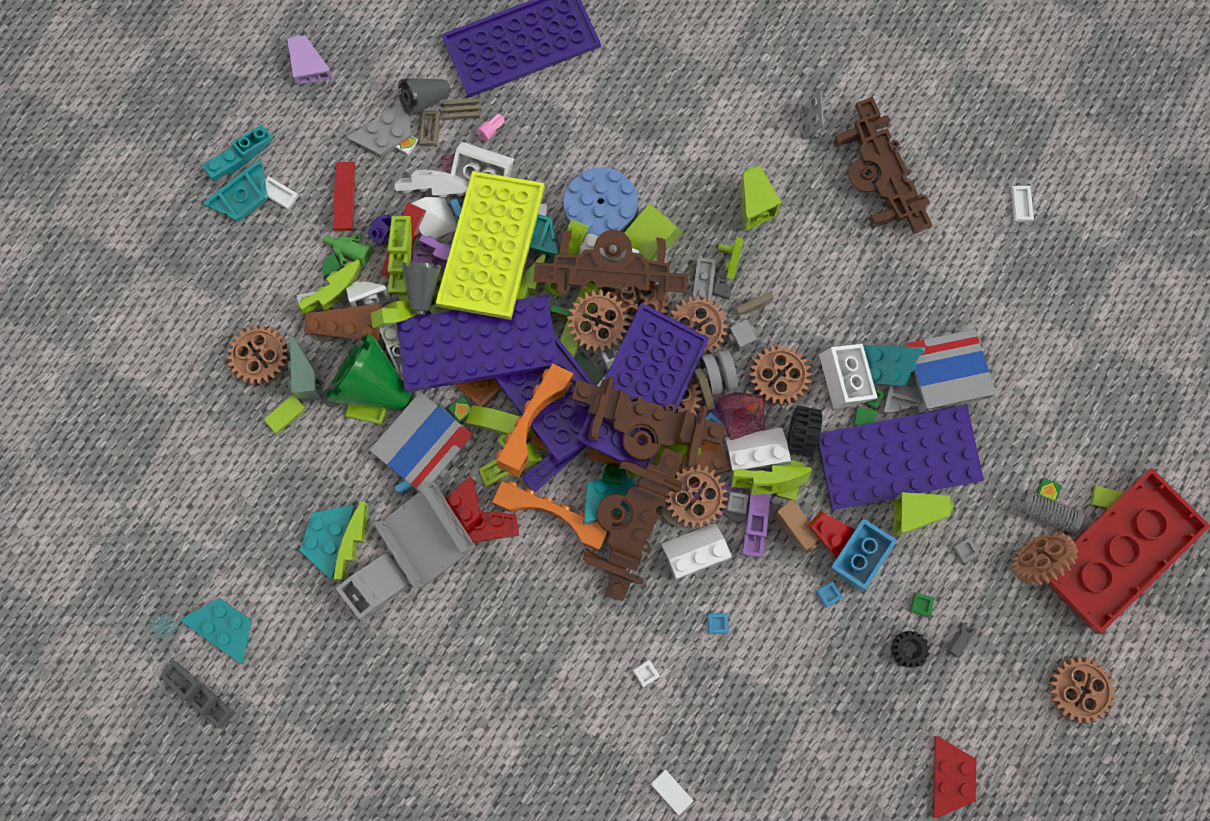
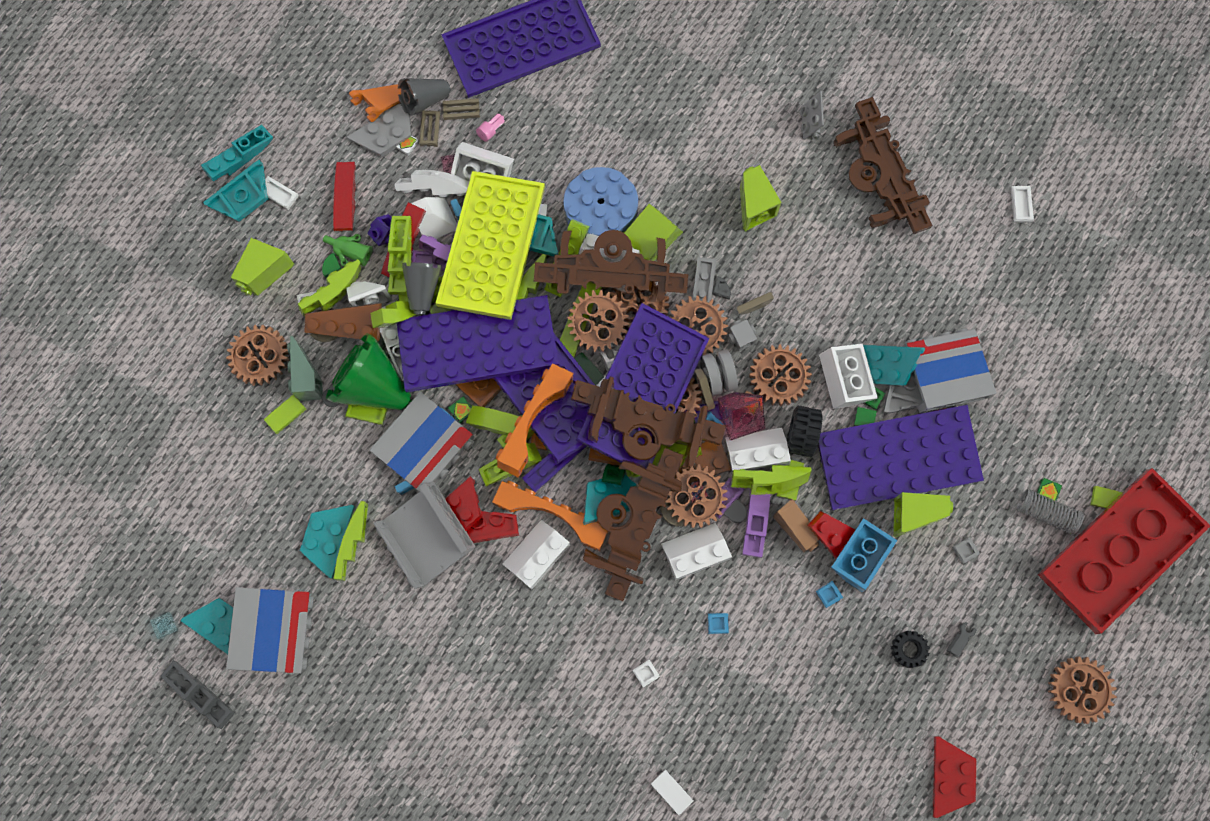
lavender slope [287,35,333,85] -> none
light grey slope [335,553,409,621] -> none
green tile [550,305,571,321] -> none
lime plate [718,237,743,280] -> none
light grey tile [726,492,749,515] -> none
green tile [909,592,934,617] -> none
nougat gear [1012,532,1078,585] -> none
none -> panel [226,587,314,674]
none -> lime slope [231,238,294,296]
none -> orange flag [349,84,401,122]
none -> white slope [503,520,570,590]

